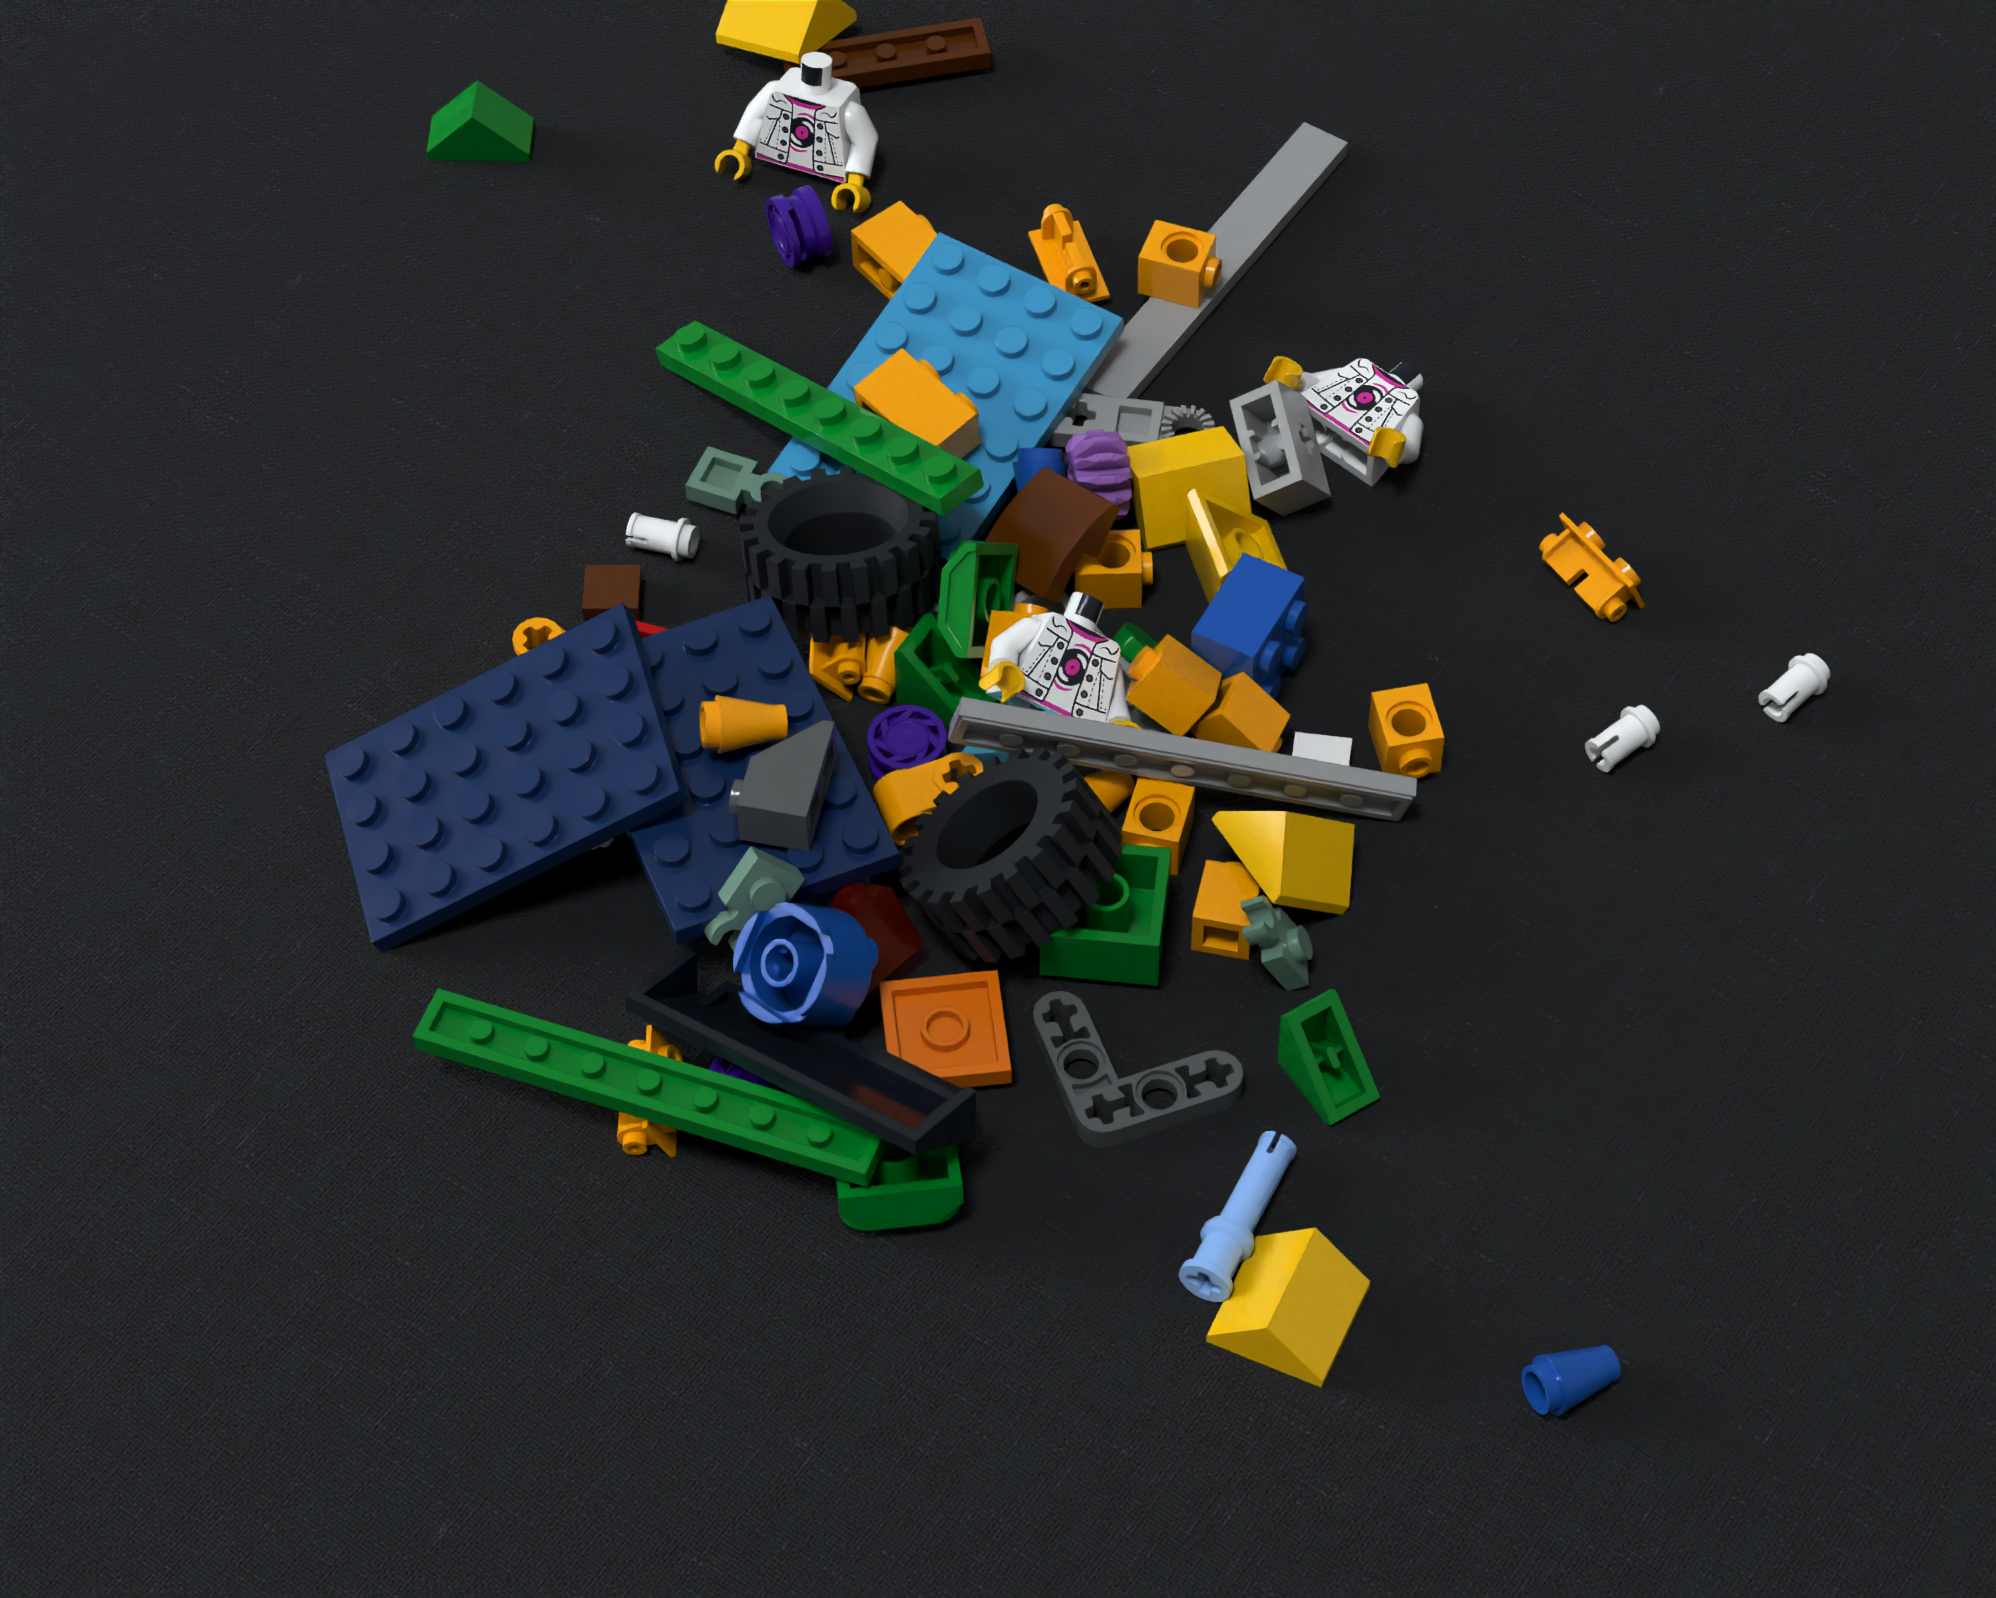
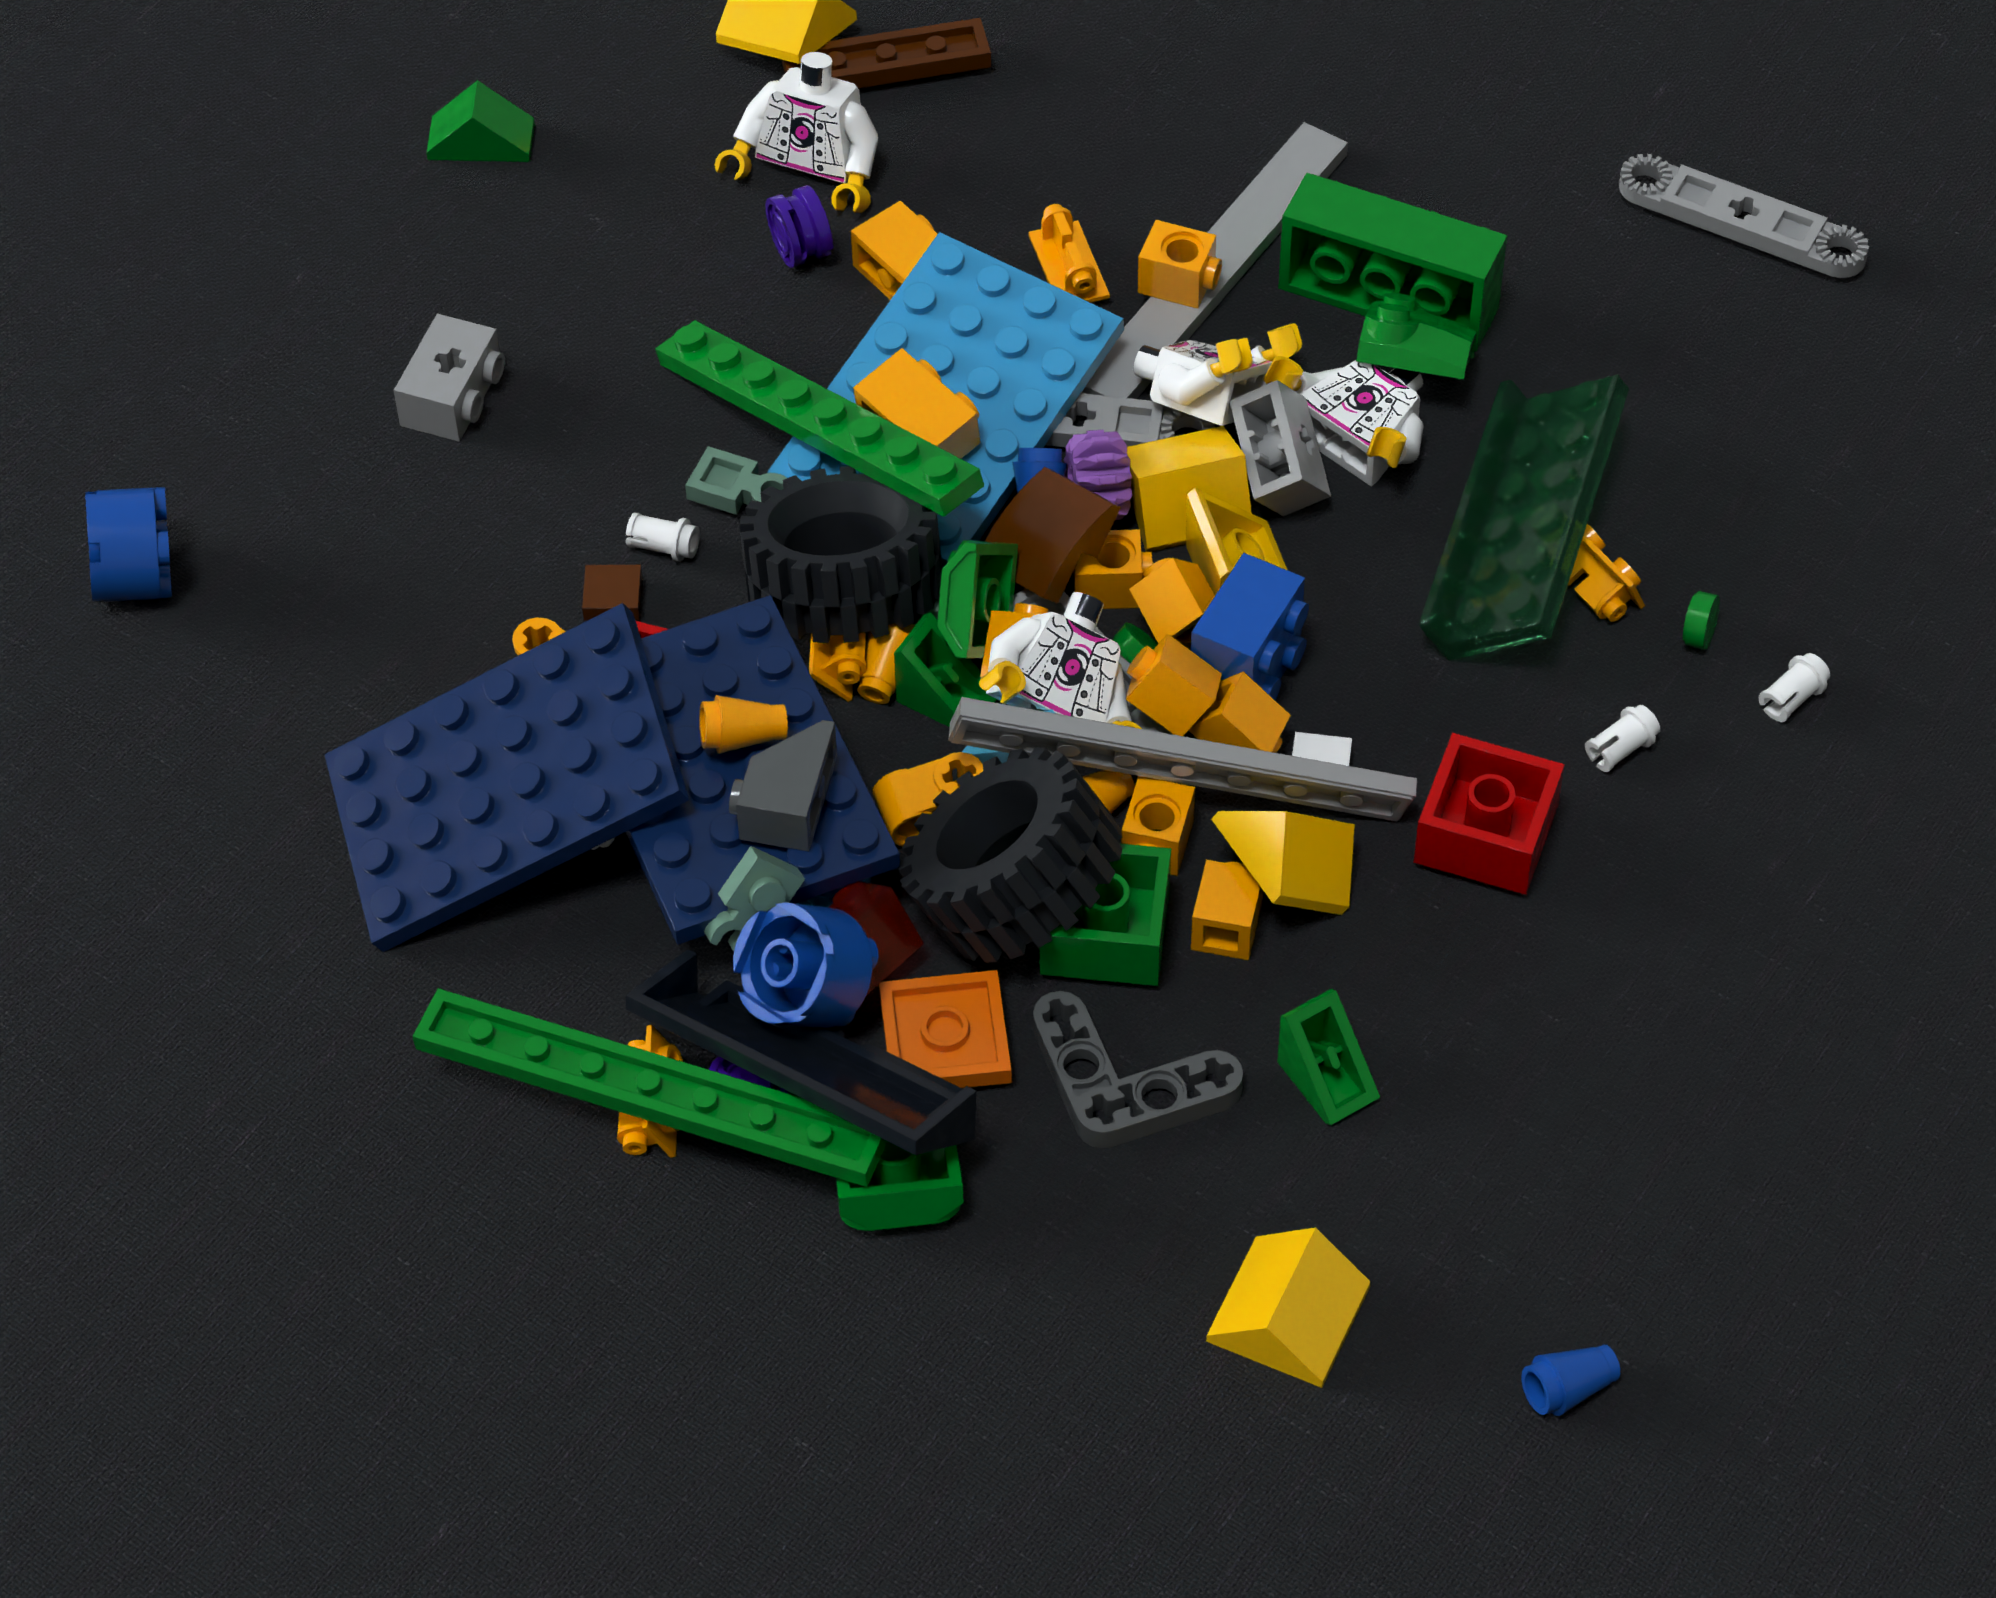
dark purple wheel [867,705,948,783] -> none
light blue pin [1178,1131,1297,1302] -> none
sand green plate [1241,895,1313,991] -> none
light orange brick [1368,683,1445,778] -> none
none -> blue brick [85,487,172,602]
none -> light grey brick [393,313,505,442]
none -> light orange brick [1129,558,1215,648]
none -> white torso [1134,323,1302,426]
none -> green brick [1278,173,1507,352]
none -> green slope [1356,293,1477,380]
none -> red brick [1414,733,1565,895]
none -> clear green bracket [1419,374,1629,661]
none -> light grey piece [1619,153,1869,278]
none -> green tile [1683,591,1720,650]

